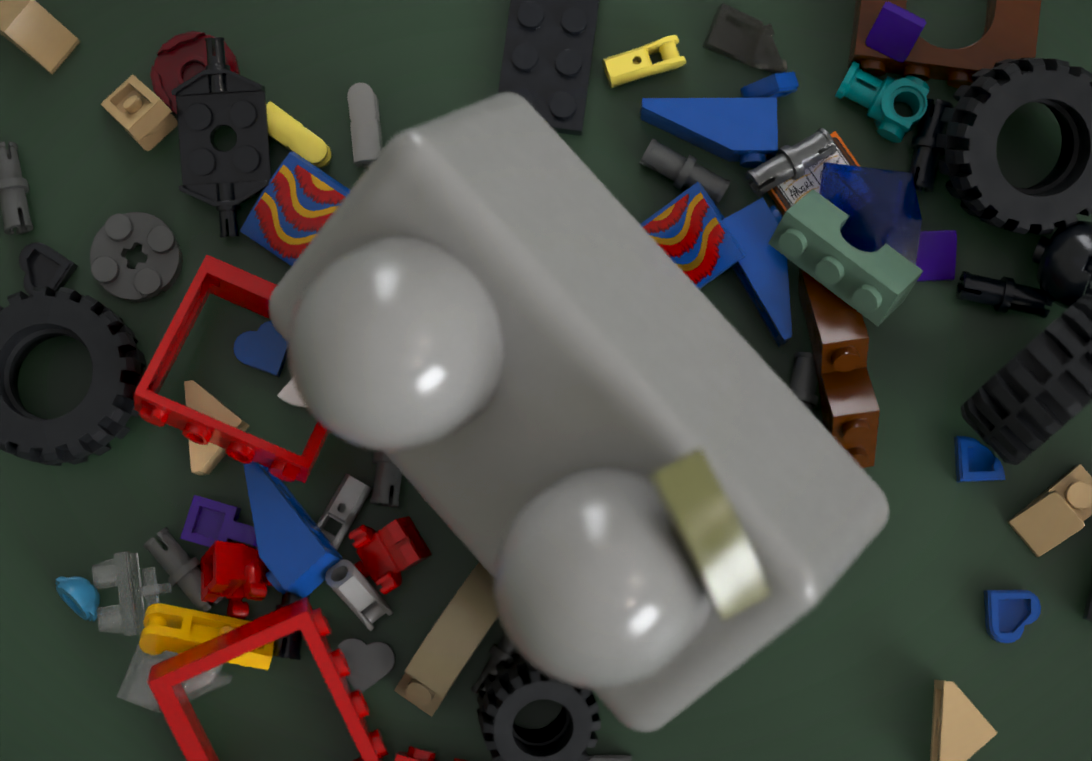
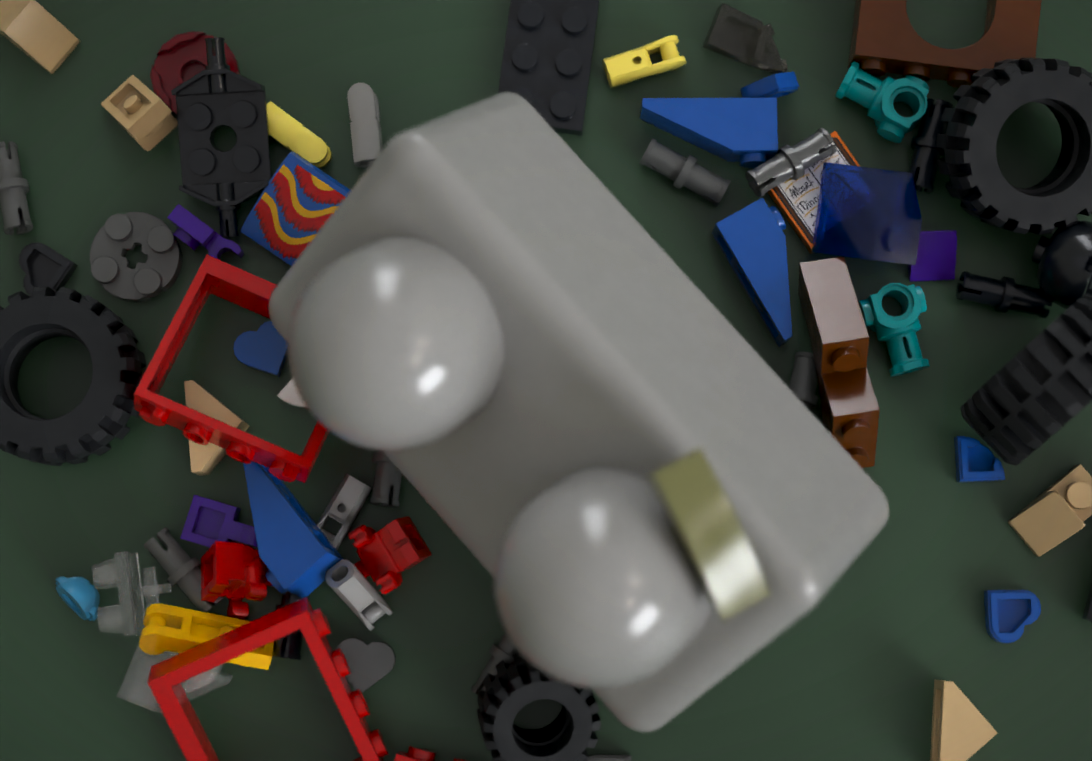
dark tan arch [394,562,499,717] -> none
slope [640,182,747,289] -> none
sand green arch [768,189,923,326] -> none
dark purple slope [865,1,927,63] -> none
none -> dark purple plate [167,204,244,260]
none -> teal connector [858,283,930,377]

